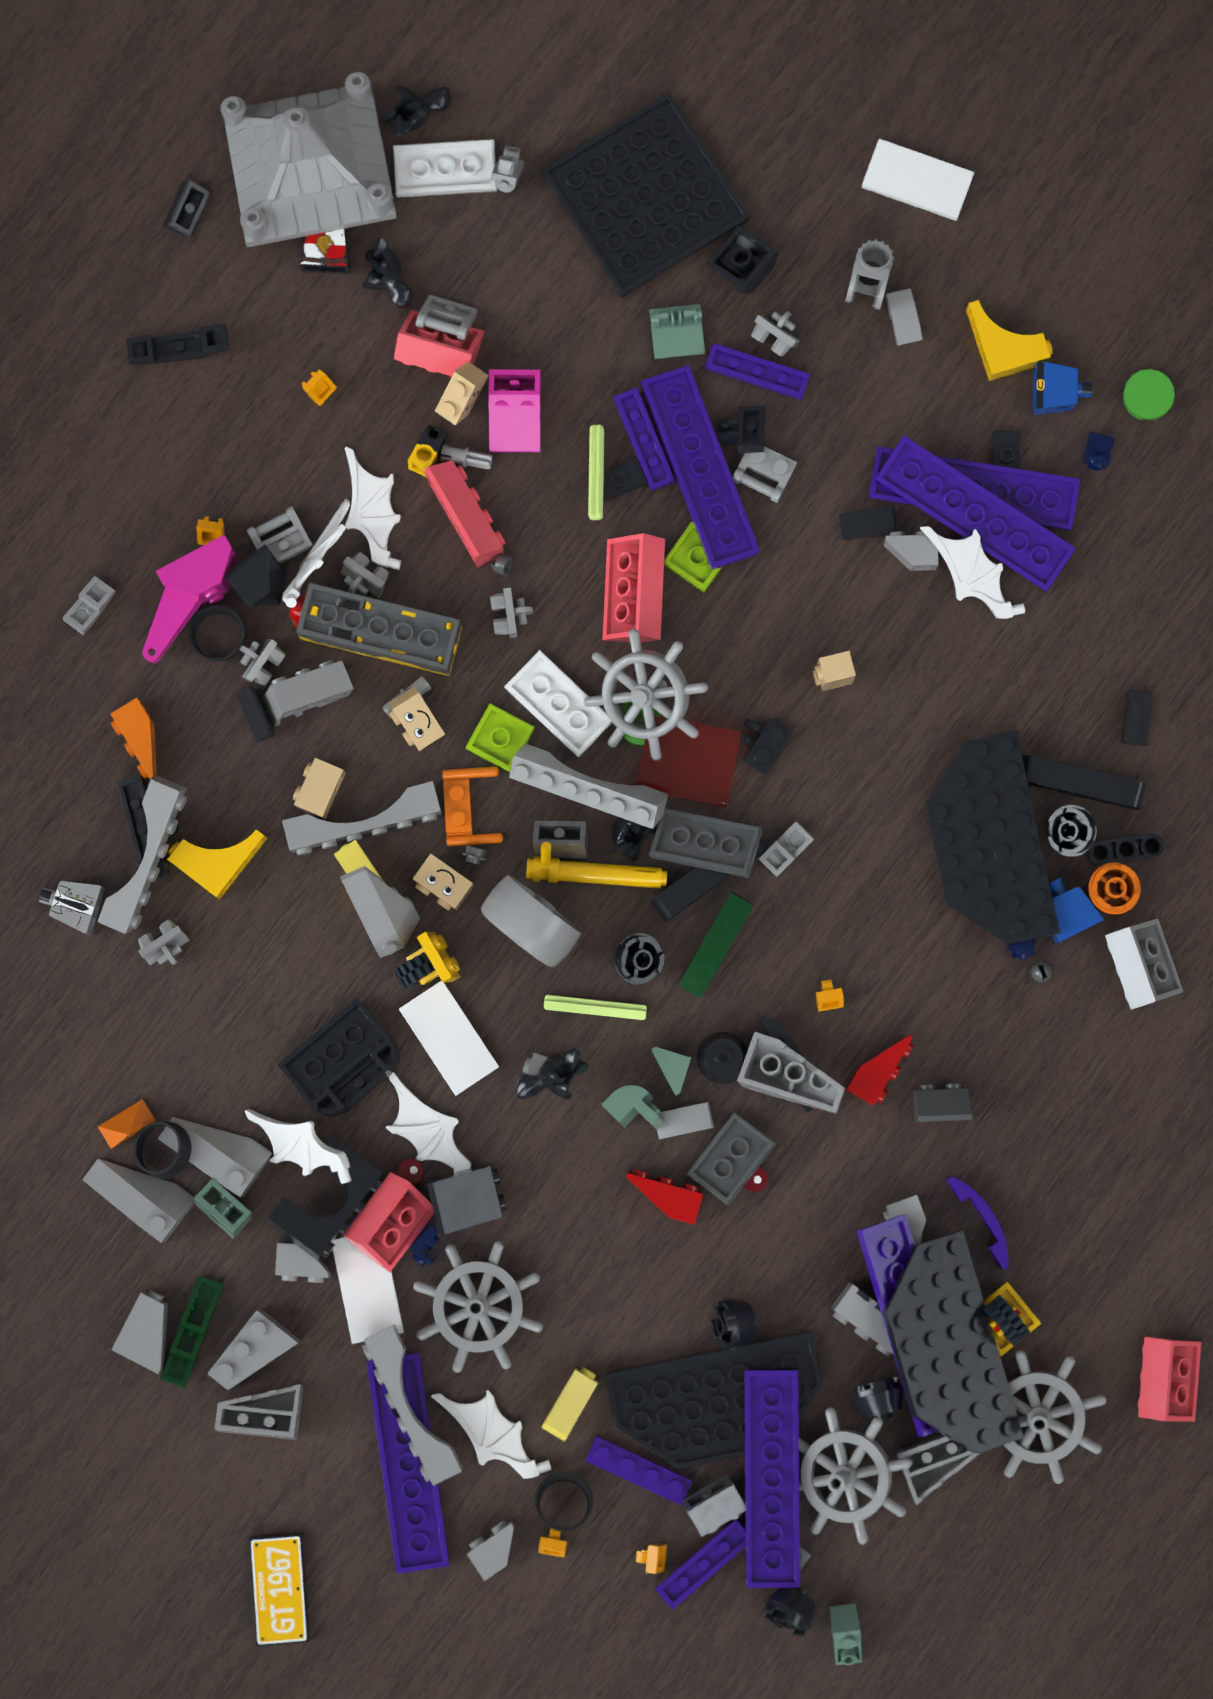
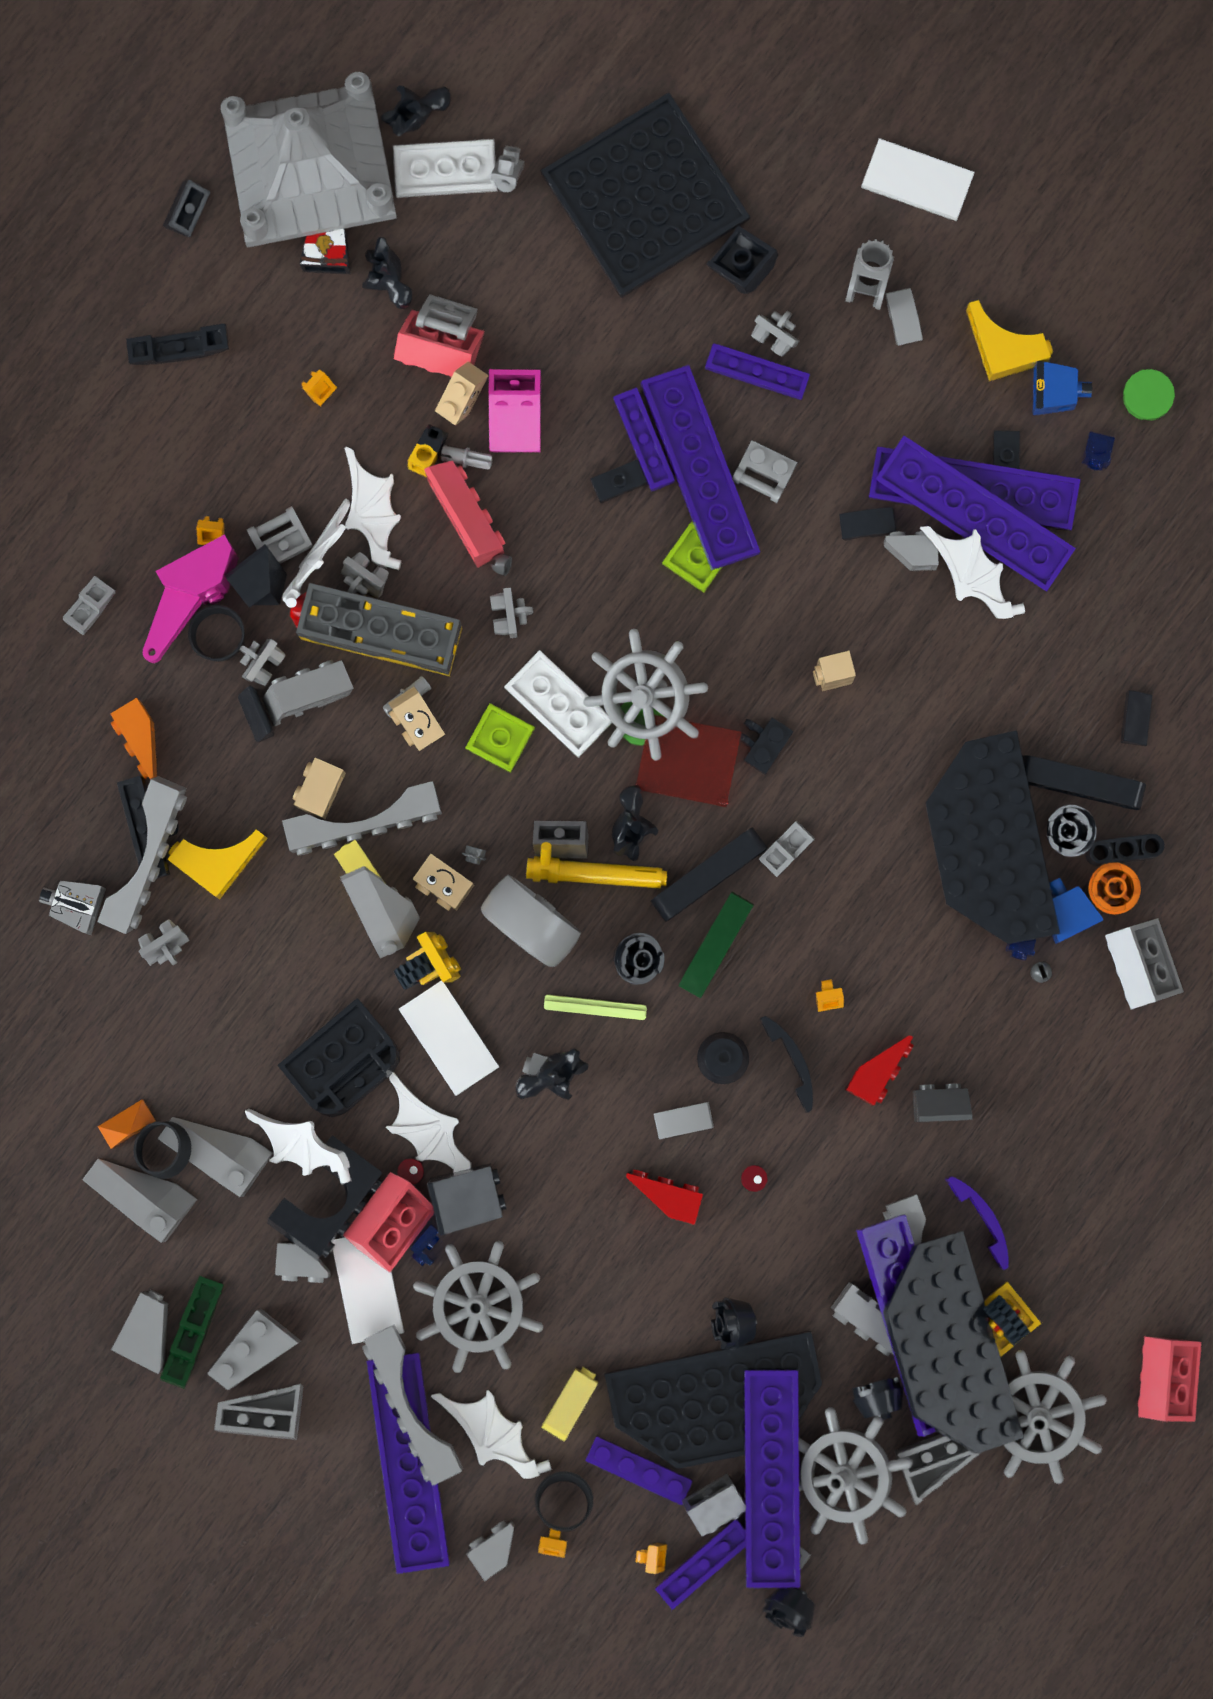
sand green brick [194,1178,251,1239] -> none
yellow tile [249,1533,310,1647] -> none
orange plate [443,766,504,847] -> none
light grey arch [509,744,668,829] -> none
yellowish green axle [588,425,604,521] -> none
sand green brick [601,1085,664,1130] -> none
coral slope [603,533,665,642] -> none
sand green hinge [649,304,705,359] -> none
dark grey tile [649,808,763,878] -> none
sand green slope [651,1047,691,1096] -> none
dark grey tile [687,1112,776,1207] -> none
black hinge [719,405,766,453] -> none
light grey wedge [737,1032,845,1114] -> none
sand green slope [829,1603,862,1665] -> none

